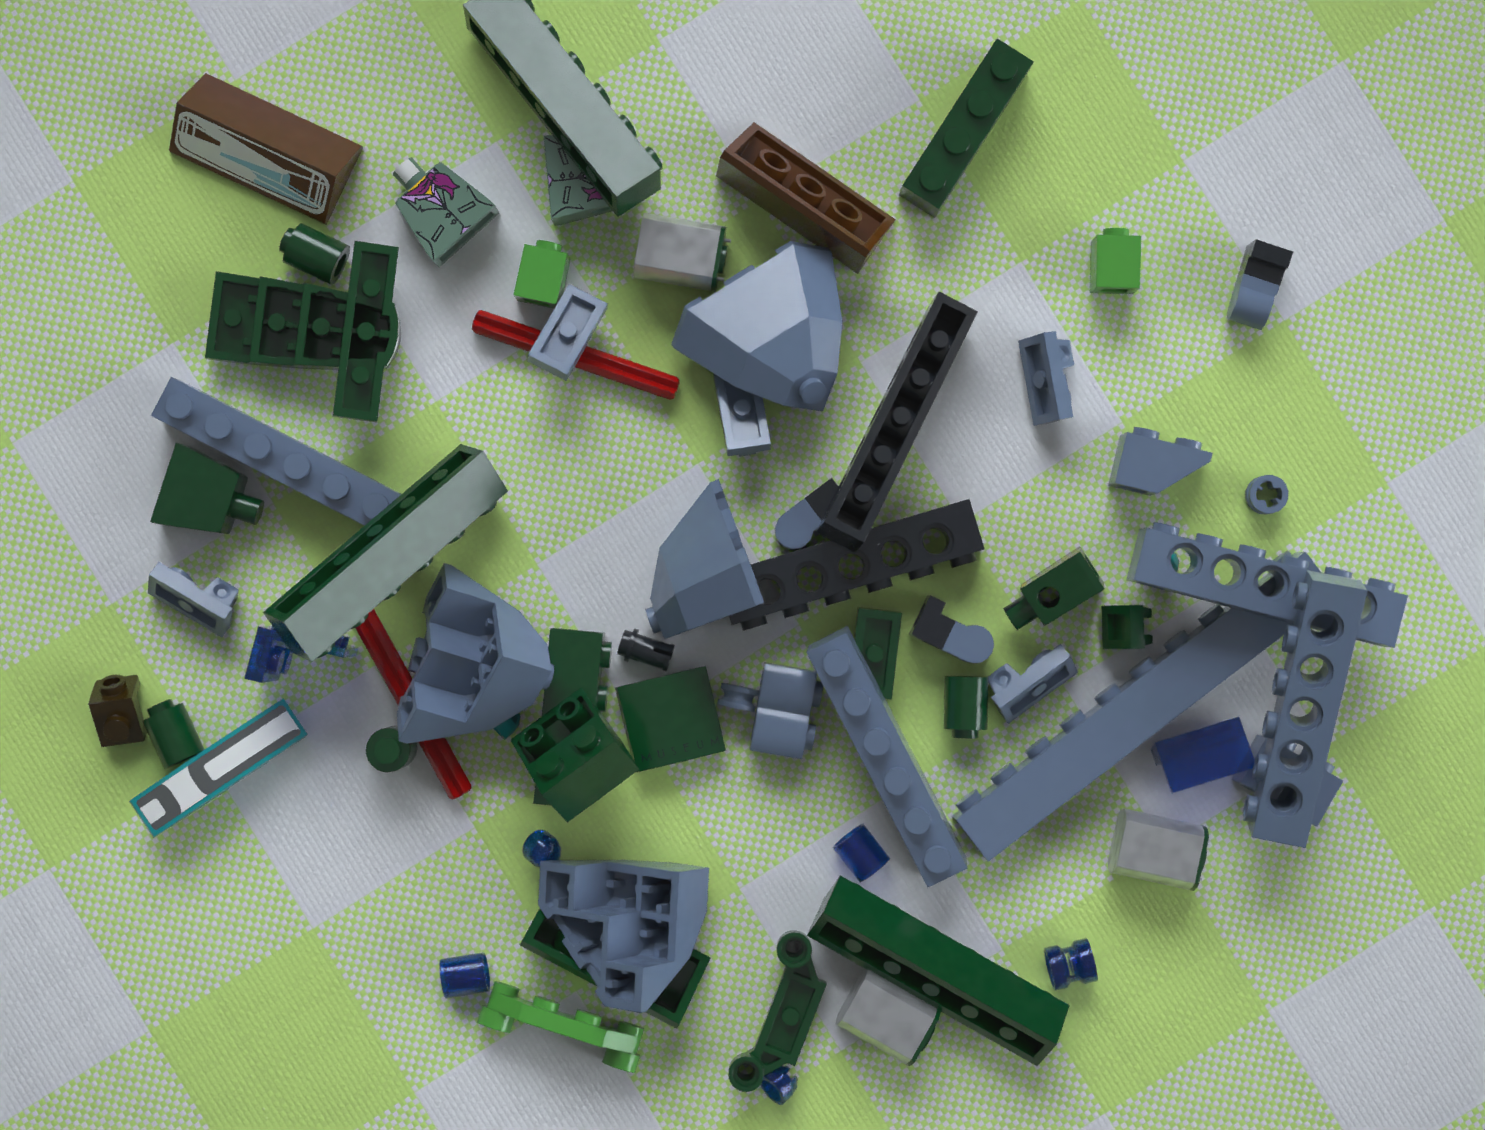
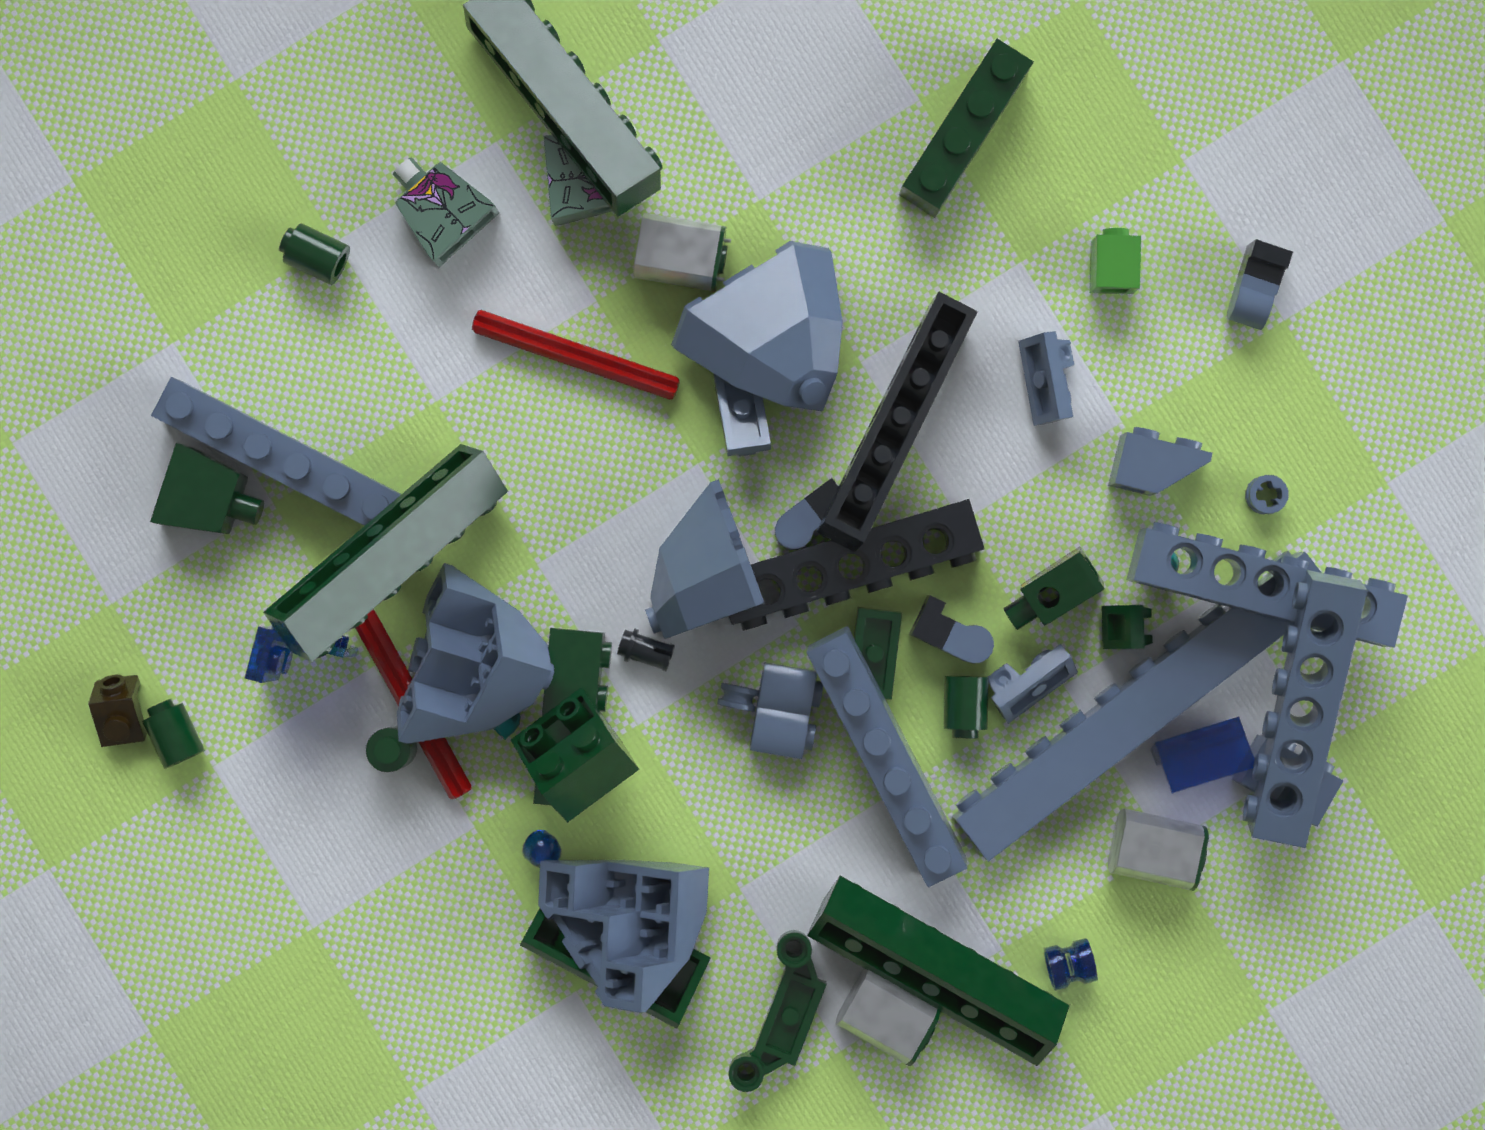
slope [129,698,308,838] -> none
sand blue hinge [148,562,239,637] -> none
reddish brown slope [169,73,363,225] -> none
dark green slope [205,241,401,422] -> none
clear blue beam [439,952,490,998] -> none
bright green plate [477,981,644,1073] -> none
bright green brick [513,240,571,309] -> none
sand blue hinge [527,284,608,381] -> none
dark green slope [615,666,726,772] -> none
reddish brown slope [716,122,896,274] -> none
clear blue hinge [760,1065,798,1105] -> none
clear blue beam [833,823,890,882] -> none

